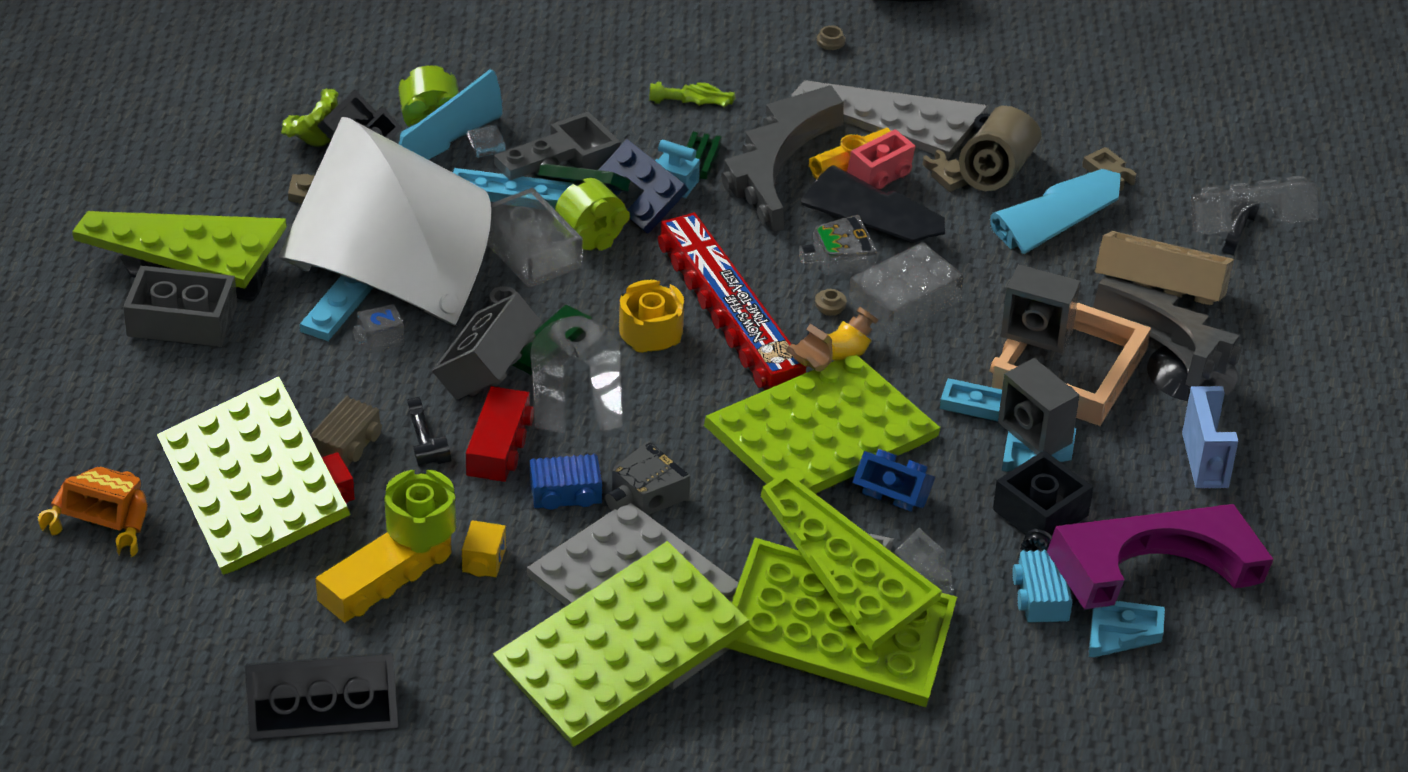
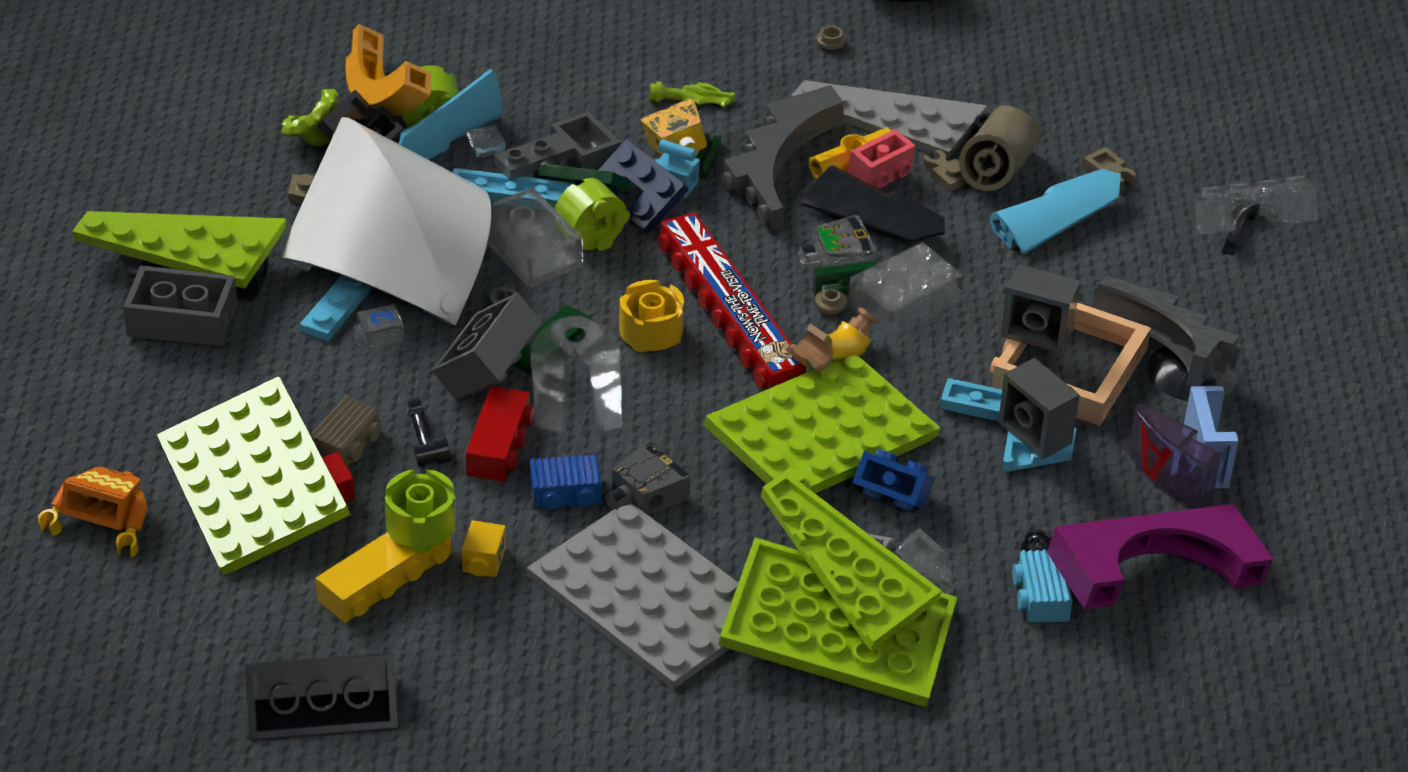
lime plate [493,541,751,747] -> none
black brick [993,450,1094,546] -> none
medium azure wing [1089,601,1165,657] -> none
tan brick [1095,231,1234,305] -> none
none -> light orange arch [345,24,431,116]
none -> yellow torso [640,98,707,156]
none -> dark green tile [812,261,878,297]
none -> clear purple slope [1128,403,1222,509]

